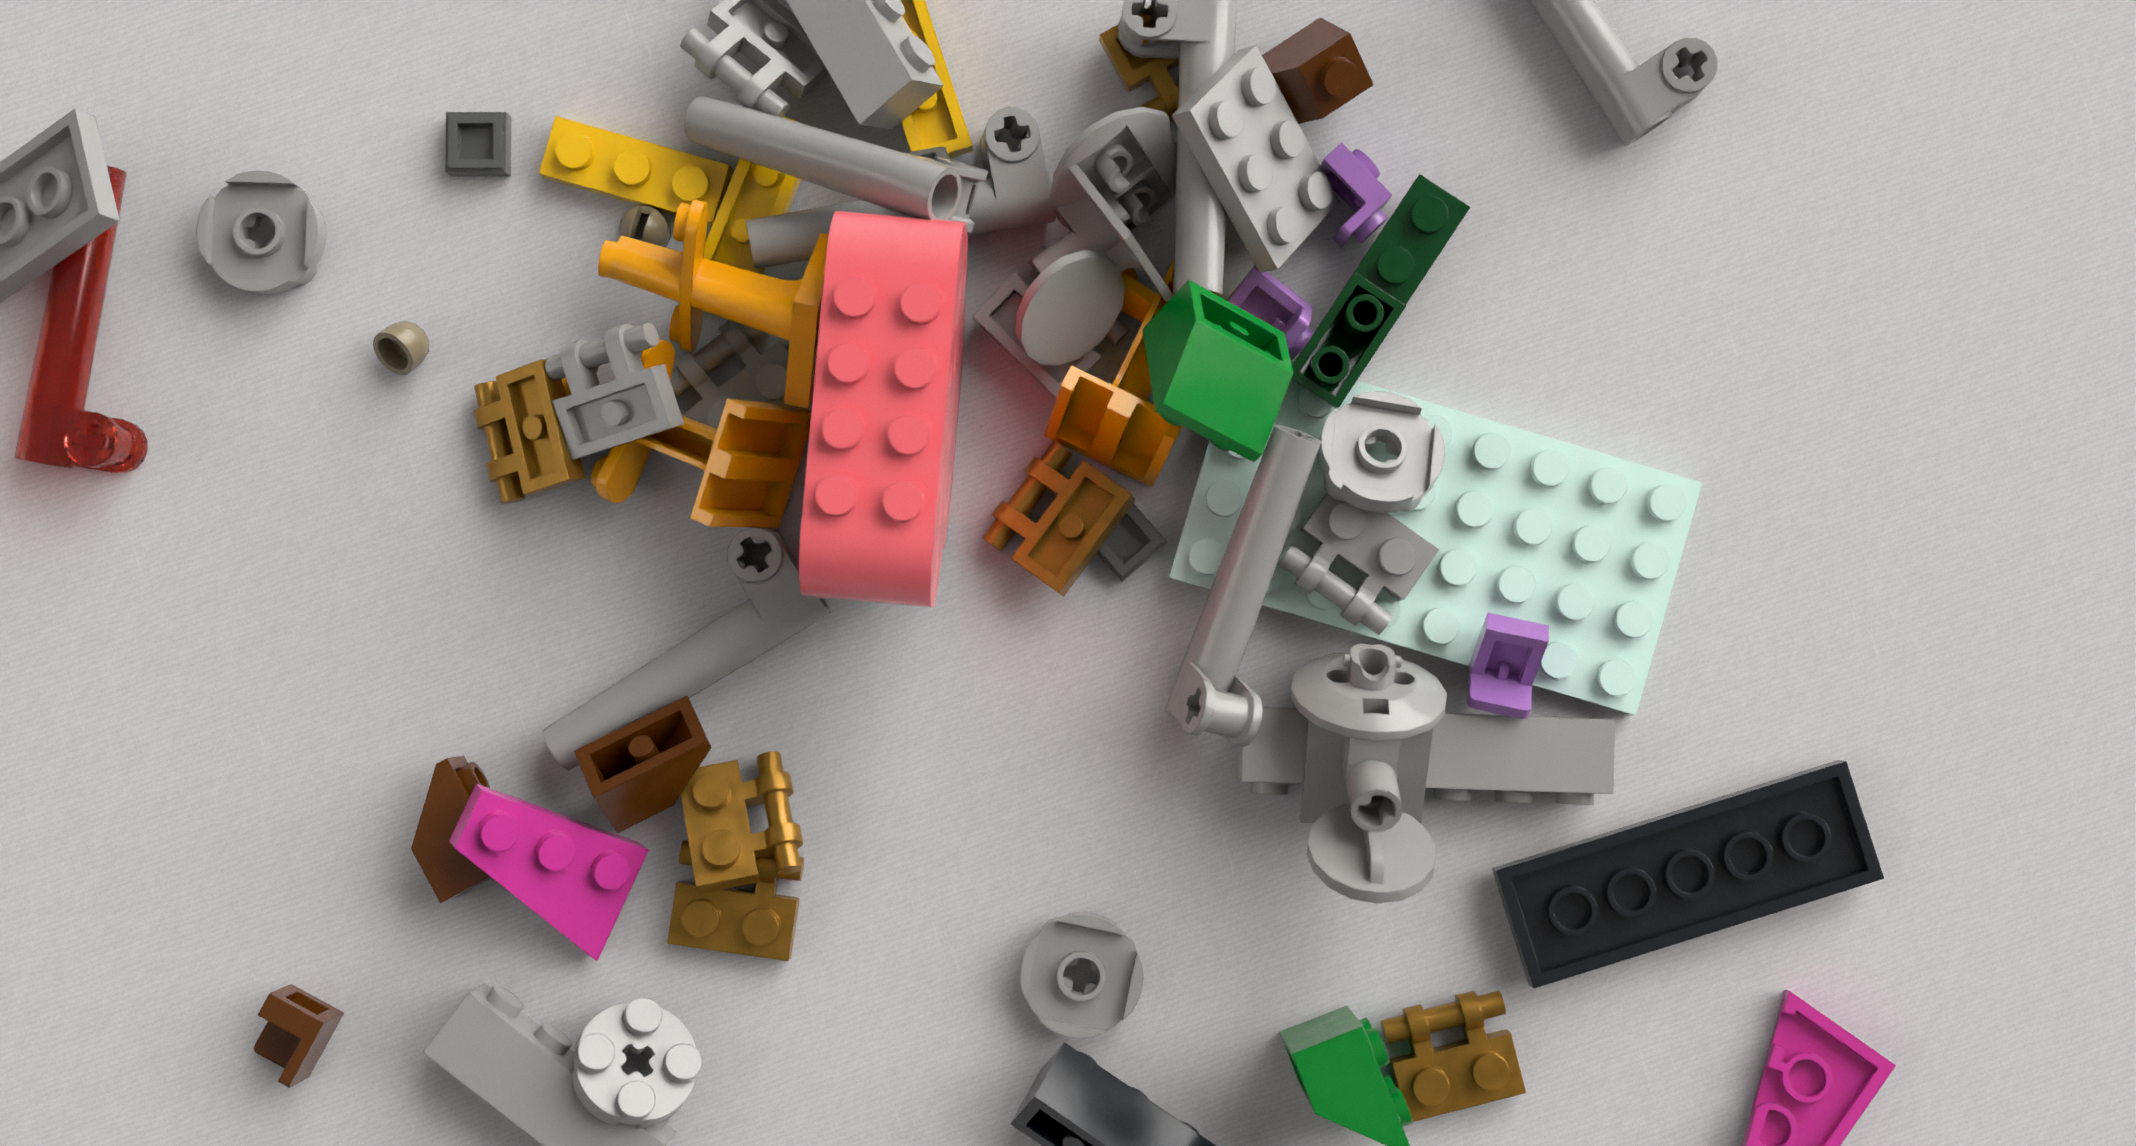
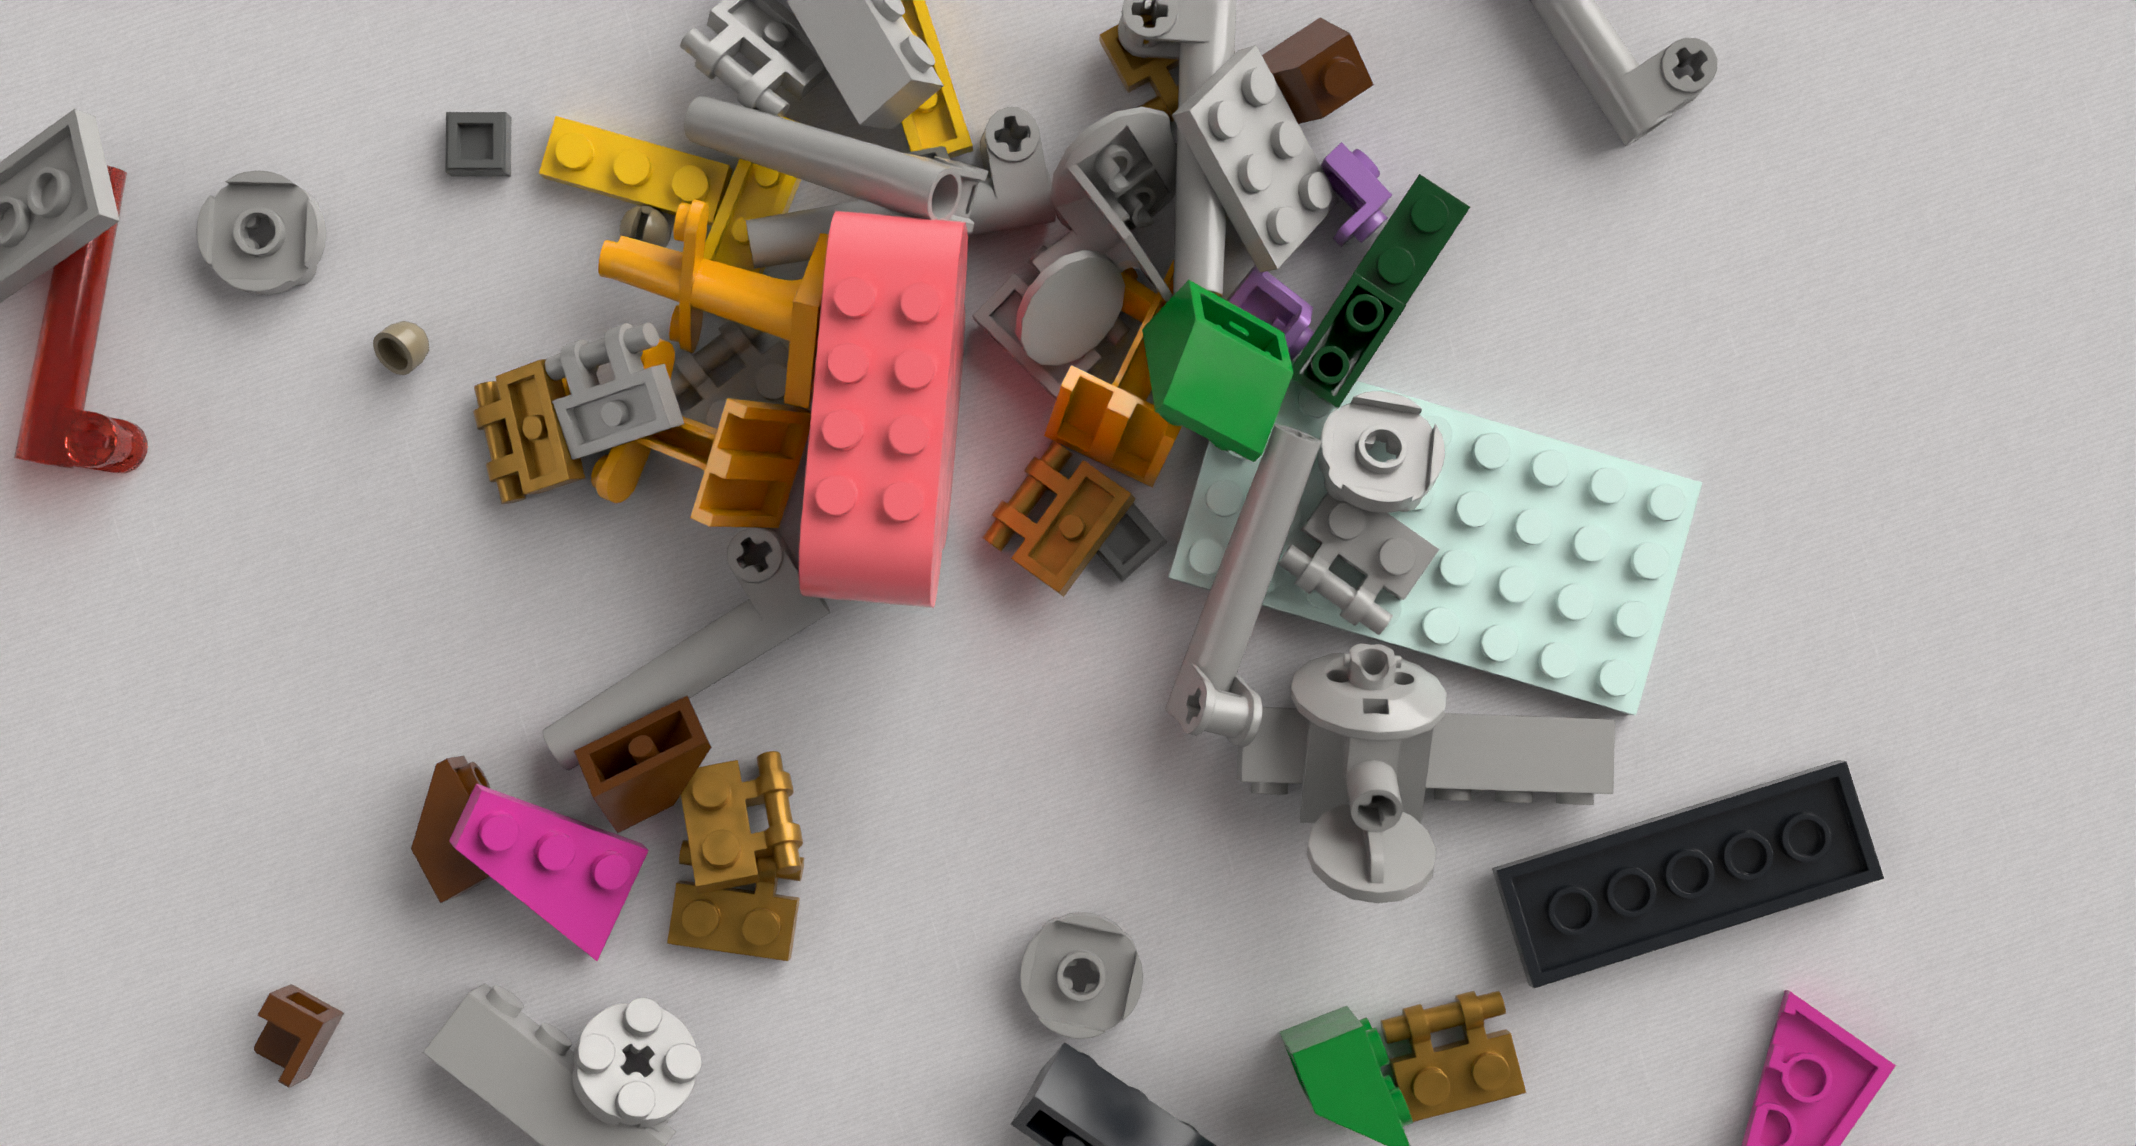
medium lavender bracket [1467,612,1549,719] -> none

